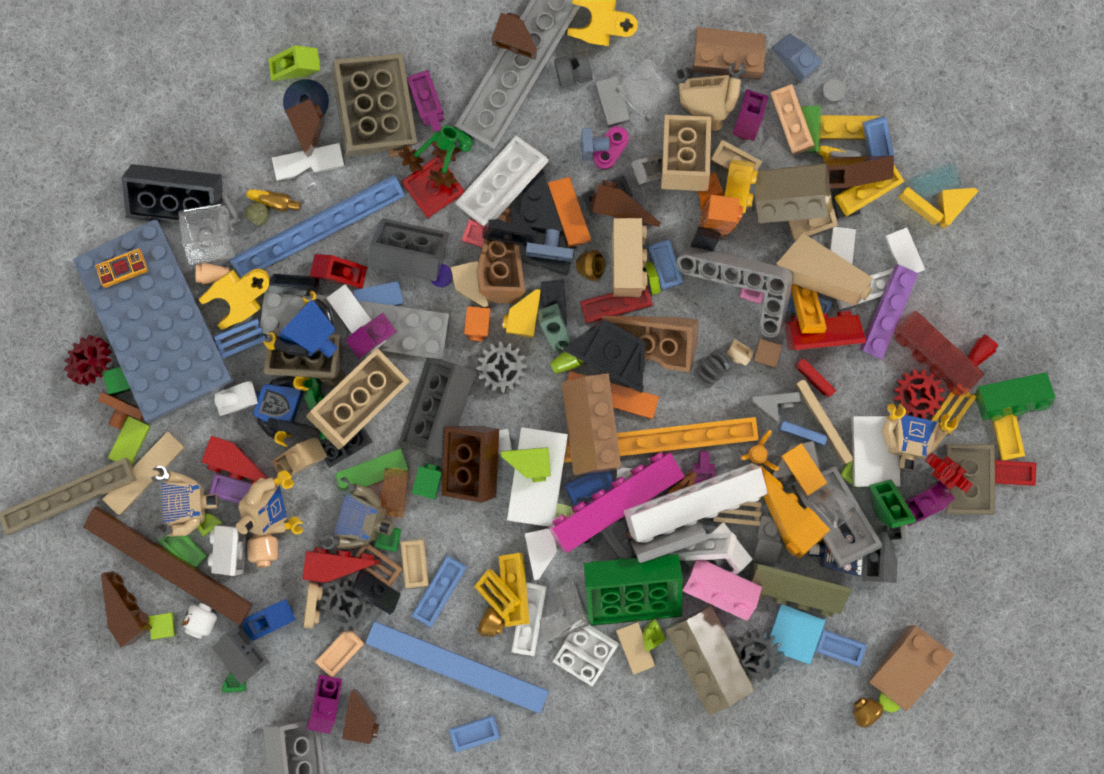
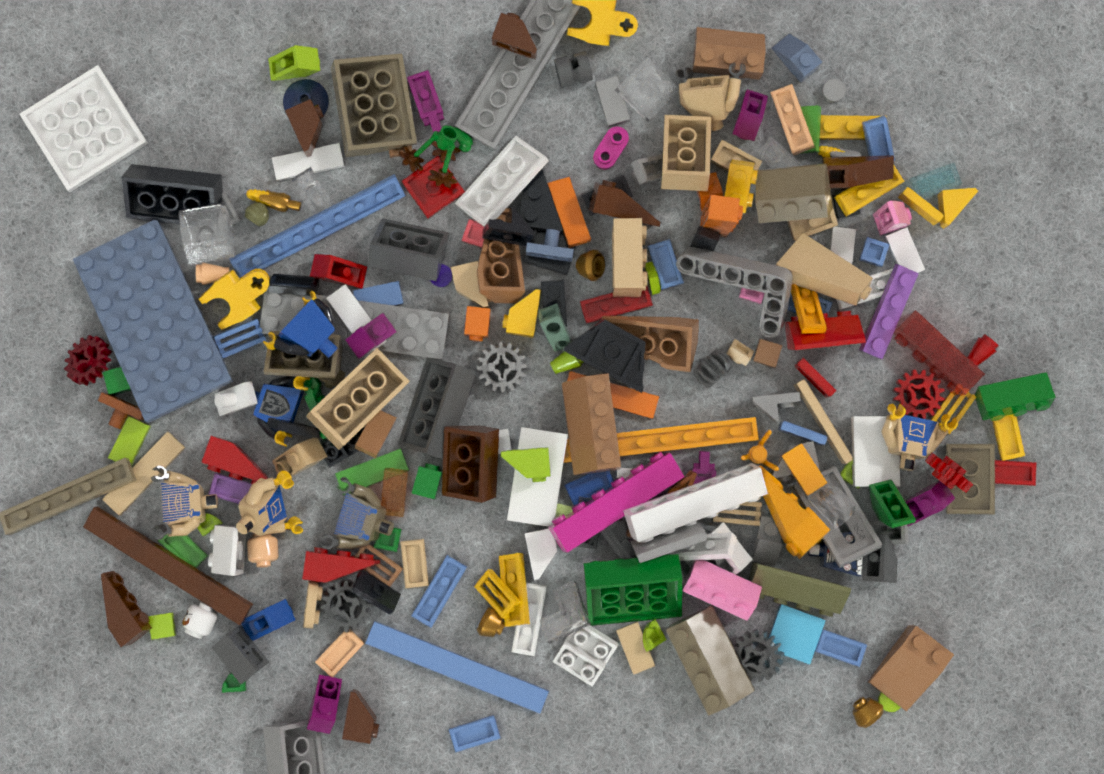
tile [95,248,148,288] -> none
sand blue tile [581,128,609,161] -> none
none -> white plate [20,65,148,192]
none -> medium nougat tile [355,410,397,458]
none -> medium blue plate [859,237,890,267]
none -> bright pink slope [873,200,912,236]

